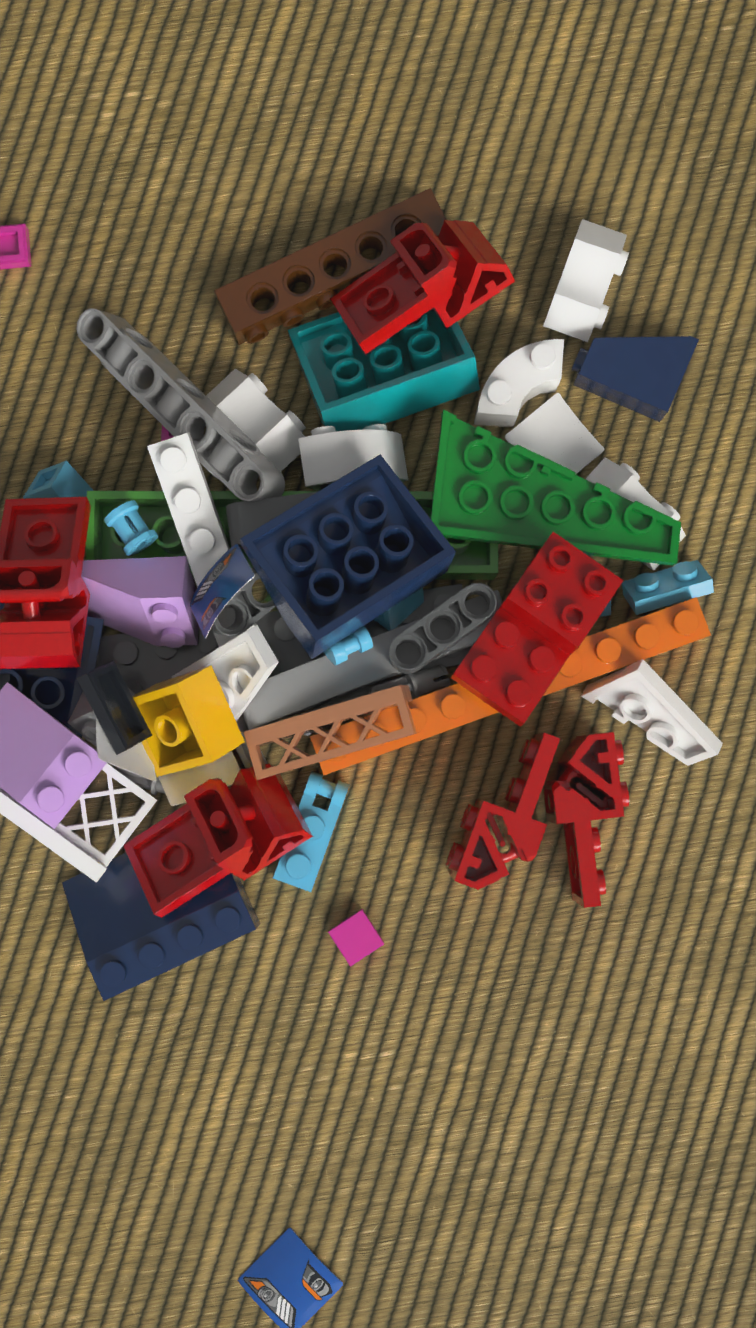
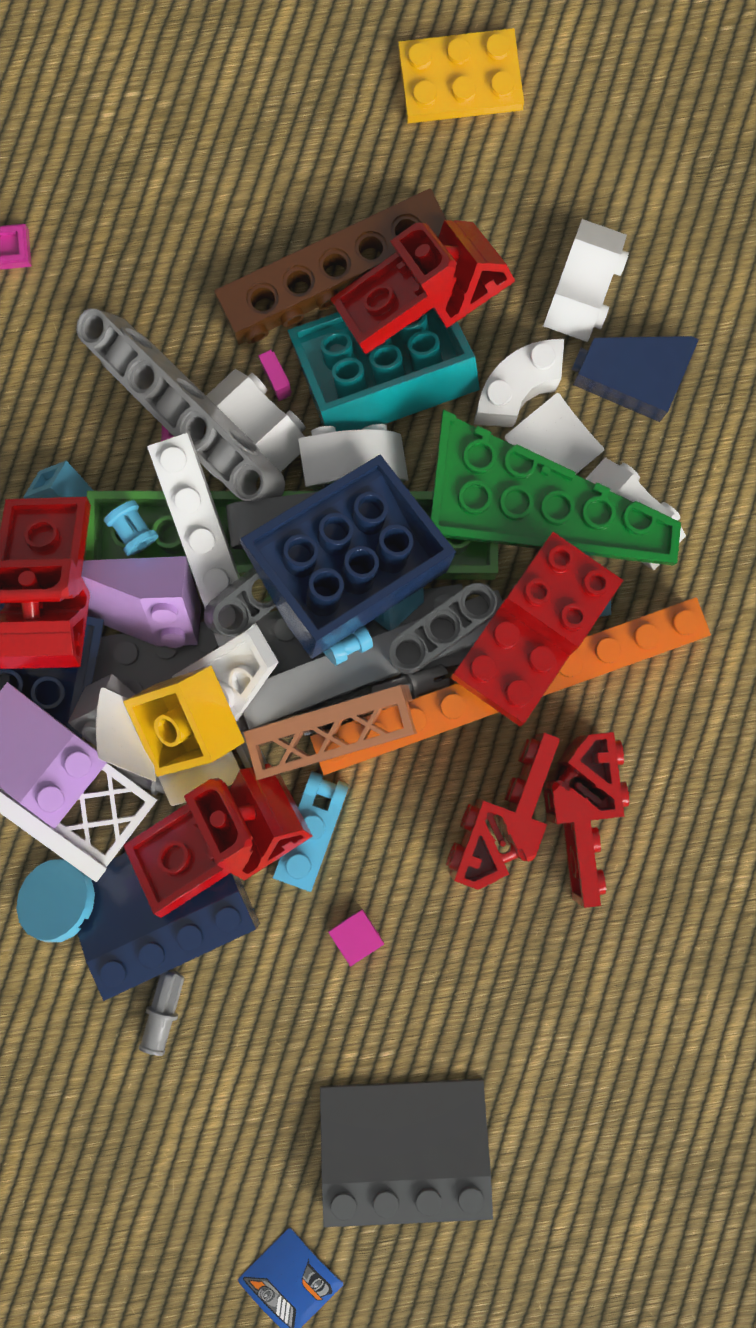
black tile [76,660,152,755] -> none
blue sticker [190,544,255,639] -> none
white wing [581,659,723,766] -> none
medium azure plate [622,560,714,615] -> none
none -> medium azure tile [16,859,95,942]
none -> light grey axle [139,970,184,1056]
none -> dark pink tile [258,350,292,401]
none -> dark grey slope [320,1078,493,1227]
none -> yellow plate [398,28,524,124]

